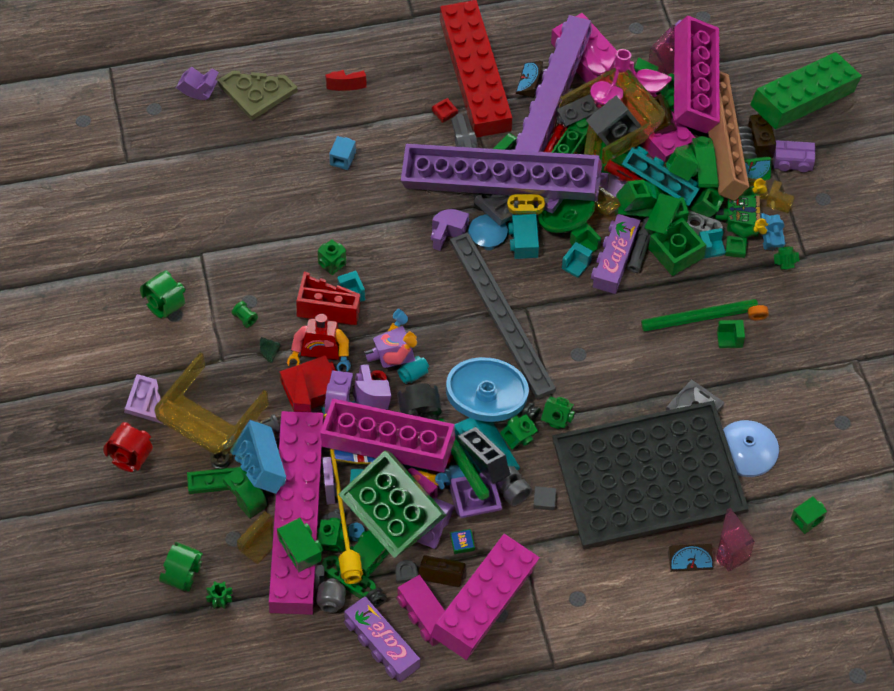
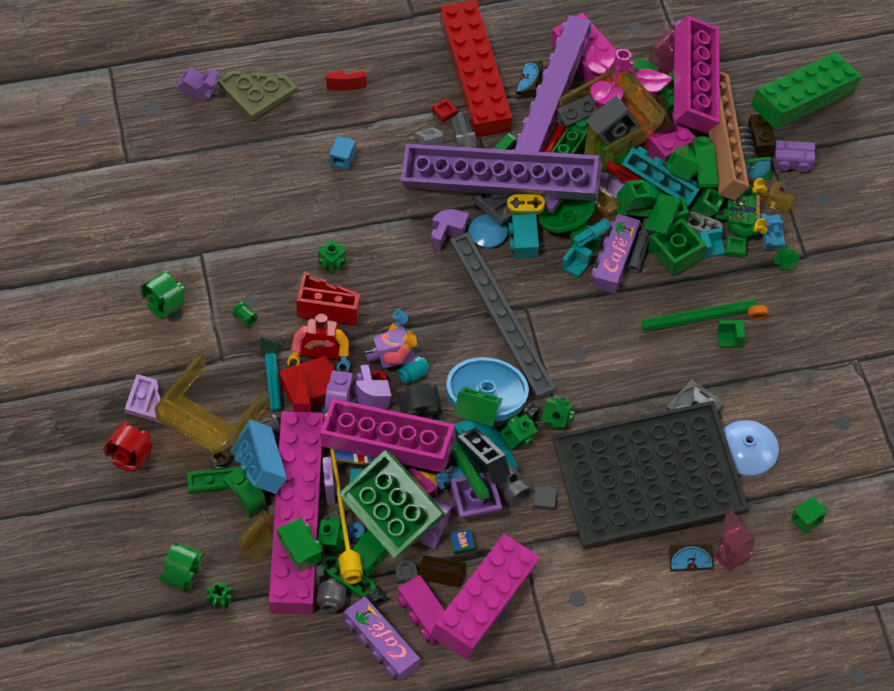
teal panel [337,271,365,302] -> none
none -> teal axle [265,353,281,412]
none -> light grey slope [415,127,443,146]
none -> green panel [453,386,503,426]
none -> teal axle [573,218,611,247]

